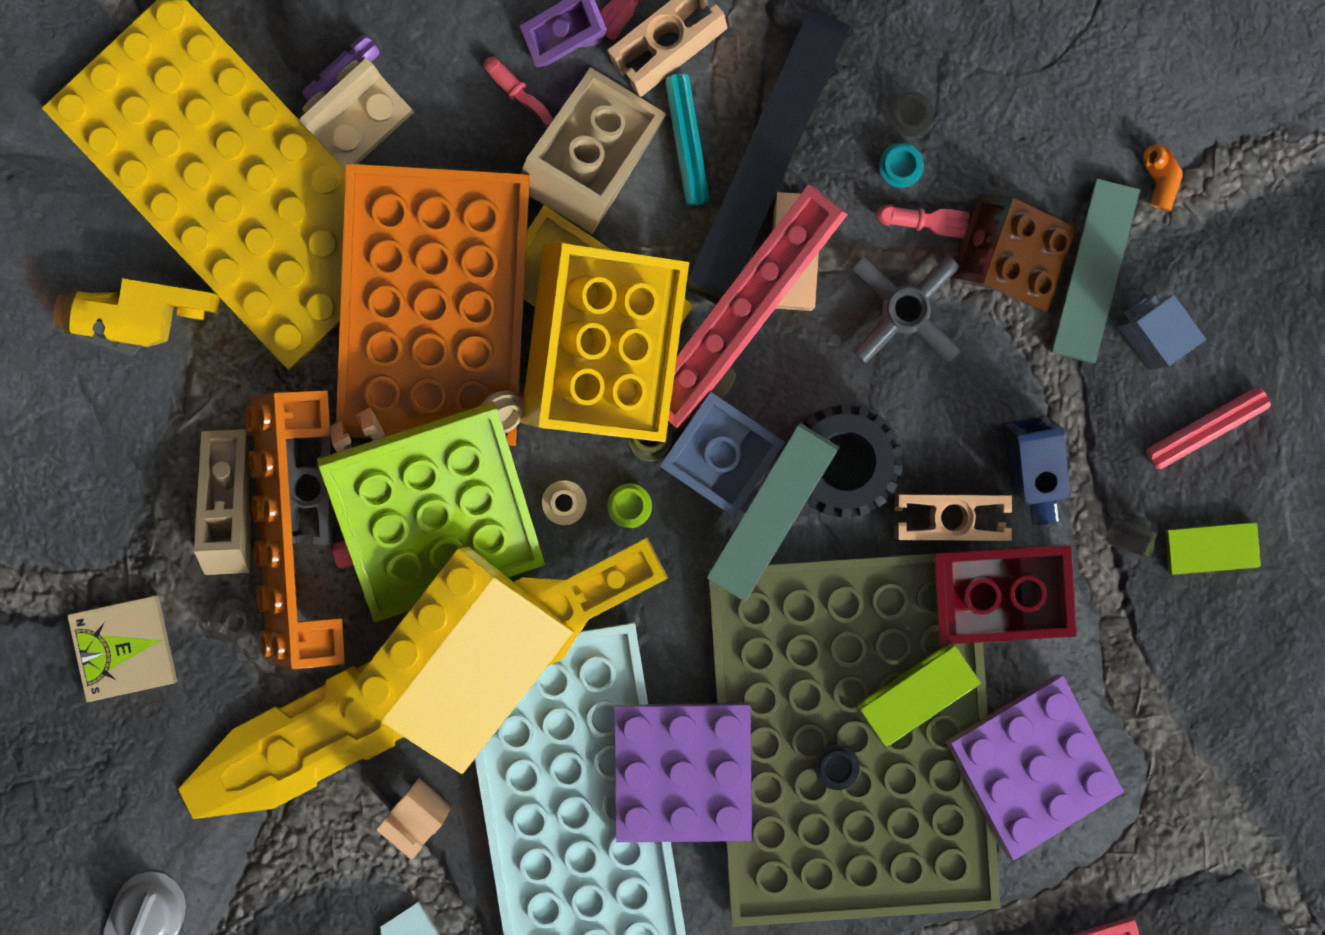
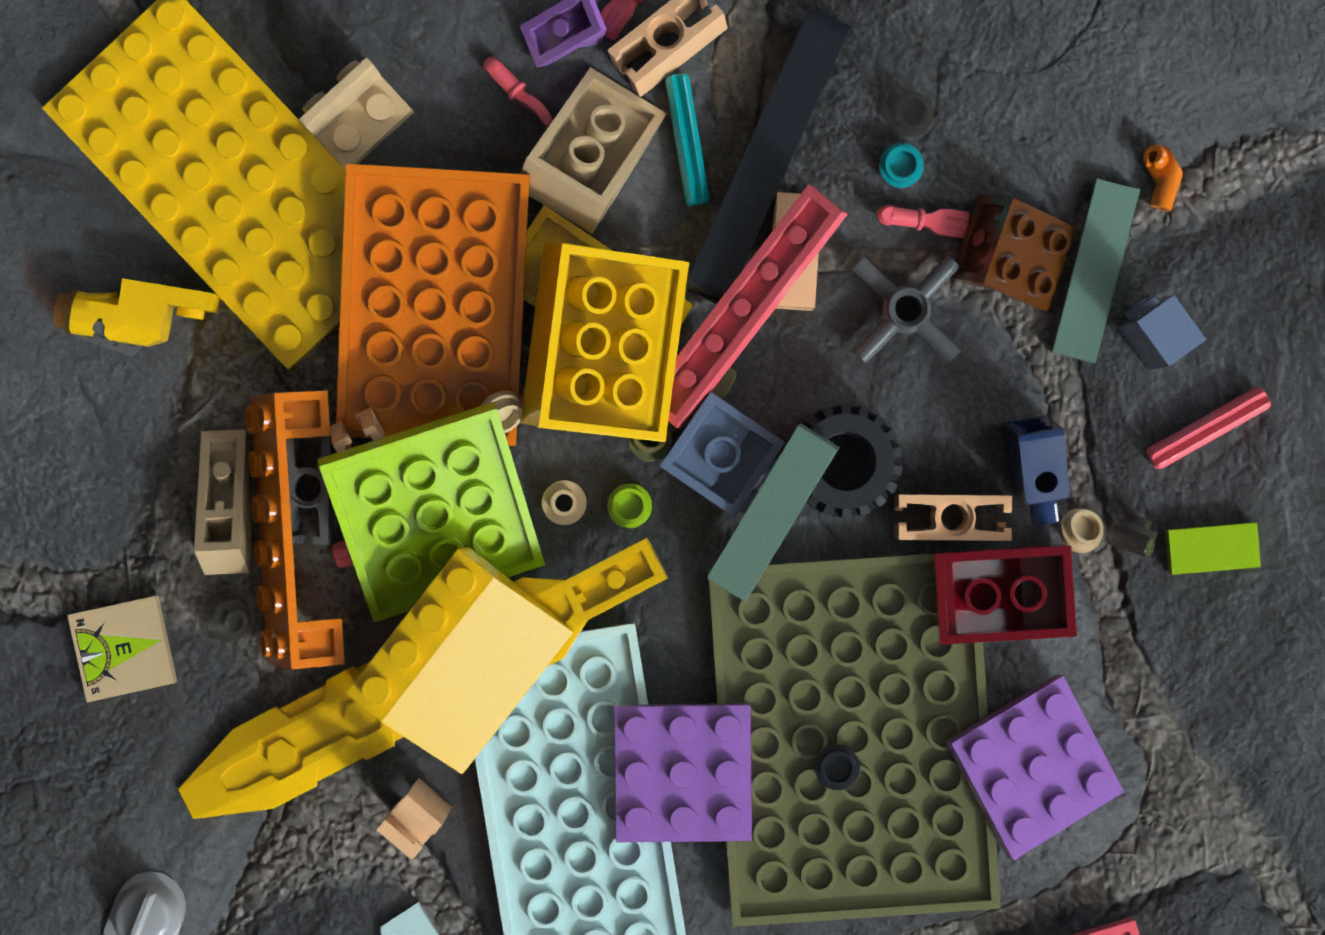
medium lavender axle [302,35,379,101] -> none
lime piece [857,644,981,748] -> none
none -> tan plate [1059,508,1104,553]

